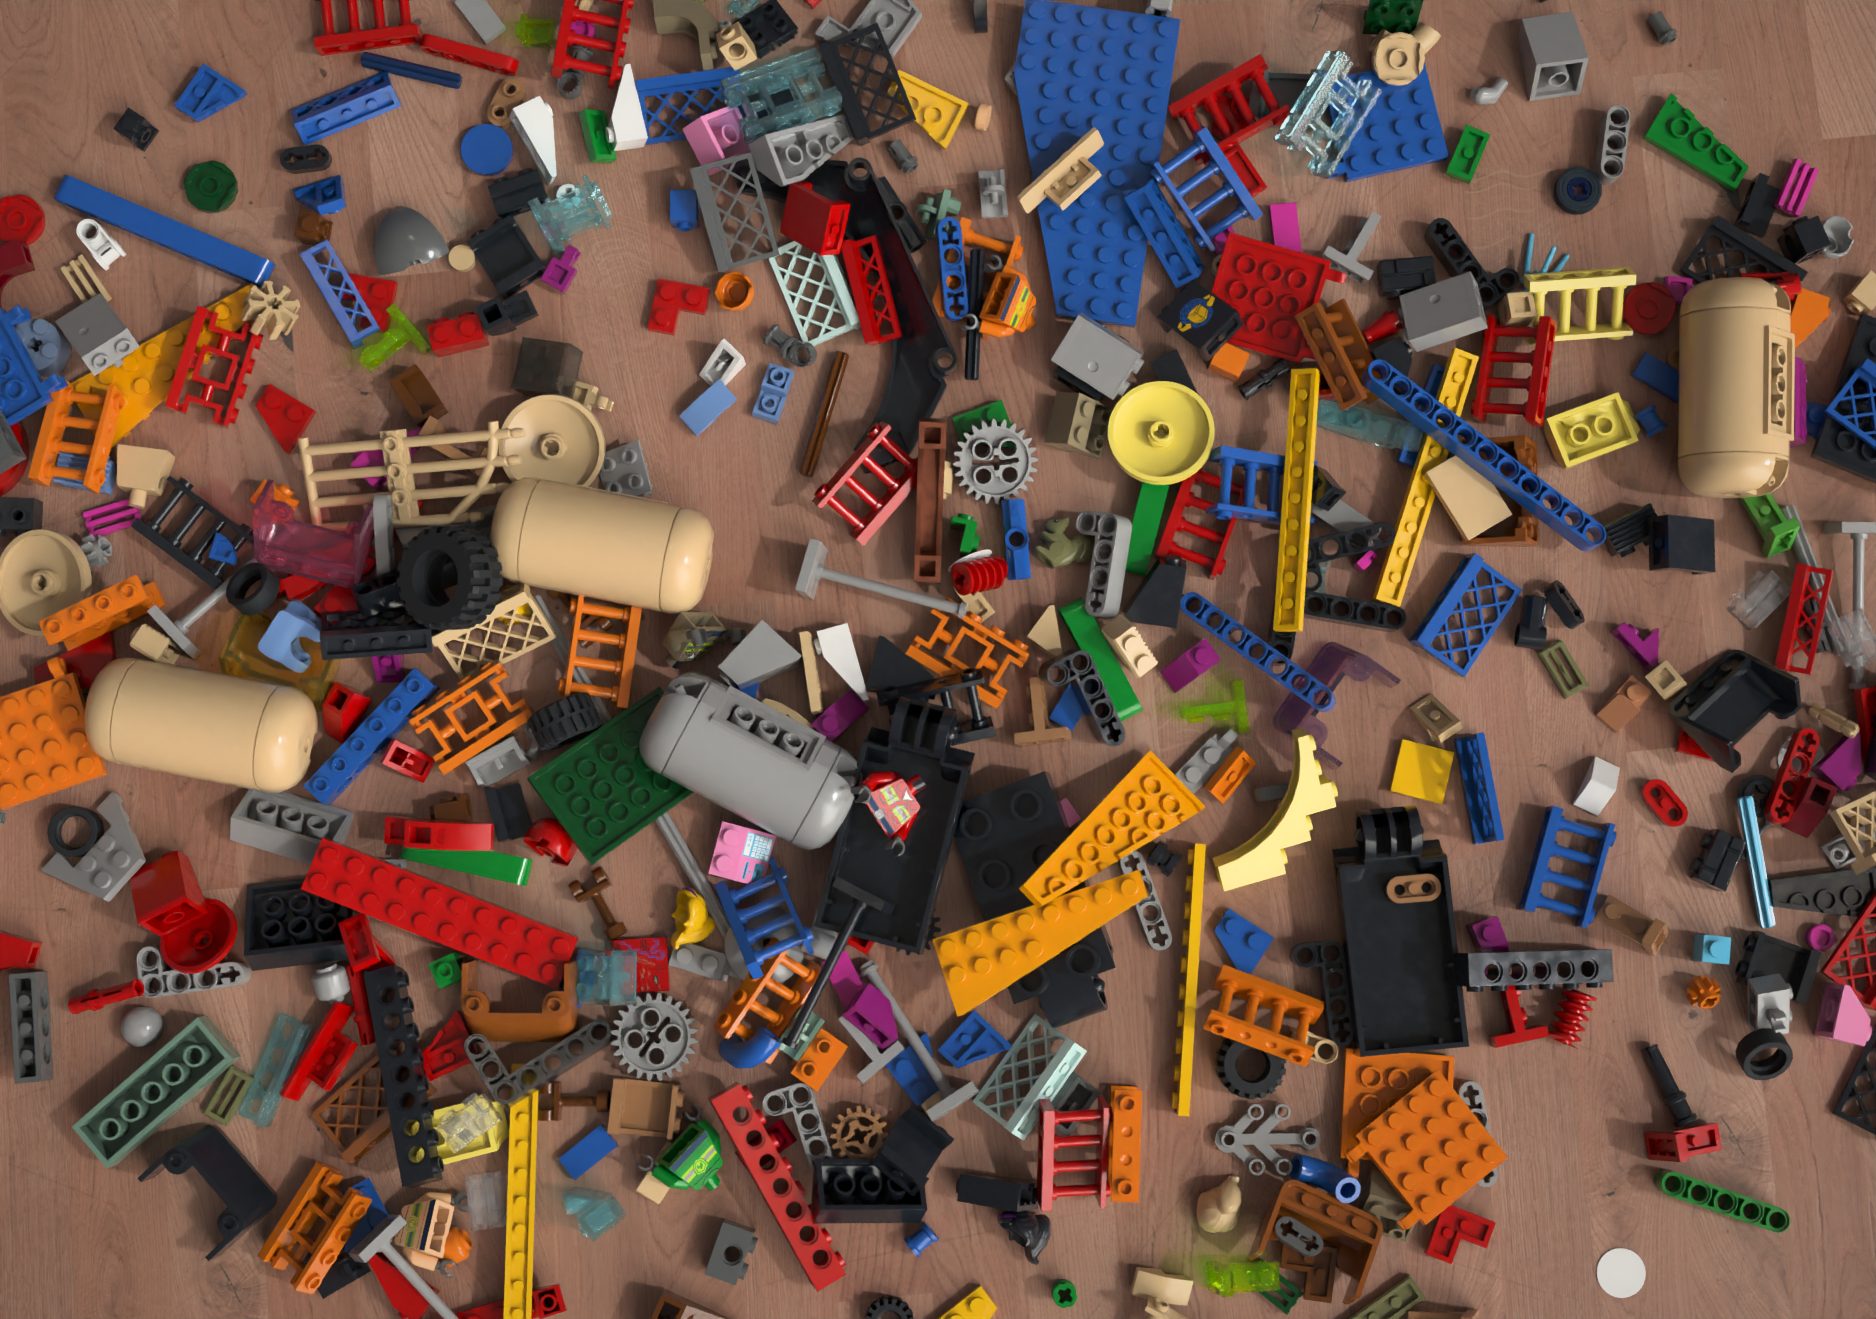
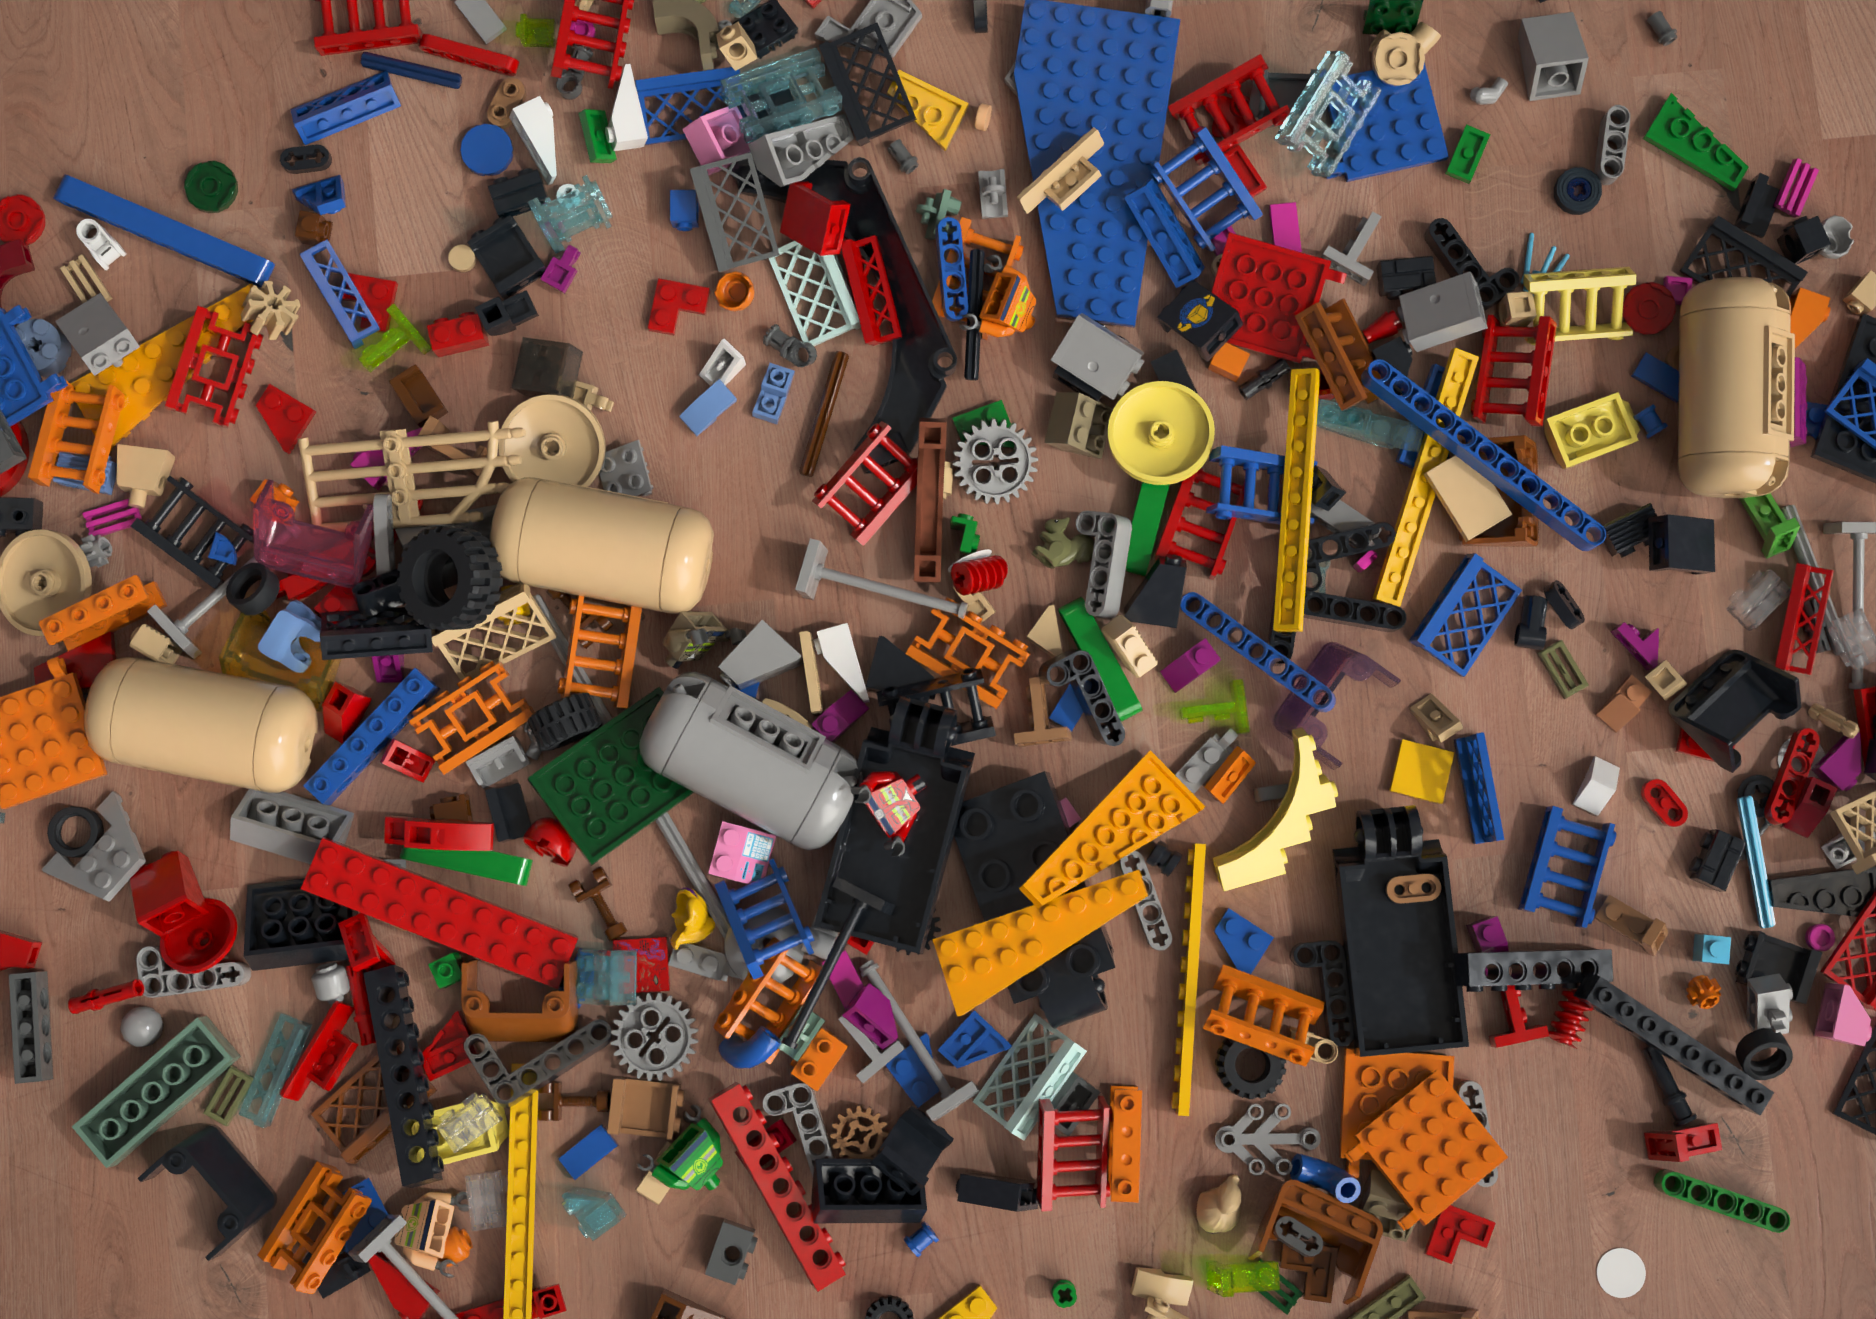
black brick [113,107,159,152] -> none
blue wing [174,64,247,123] -> none
dark grey brick [375,206,450,275] -> none
black piece [877,176,927,253] -> none
tan tile [921,1090,942,1113] -> none
black hair [998,1211,1051,1265] -> none
blue piece [1001,499,1031,581] -> none
red plant [1740,271,1802,300] -> none
none -> black brick [1573,973,1774,1116]

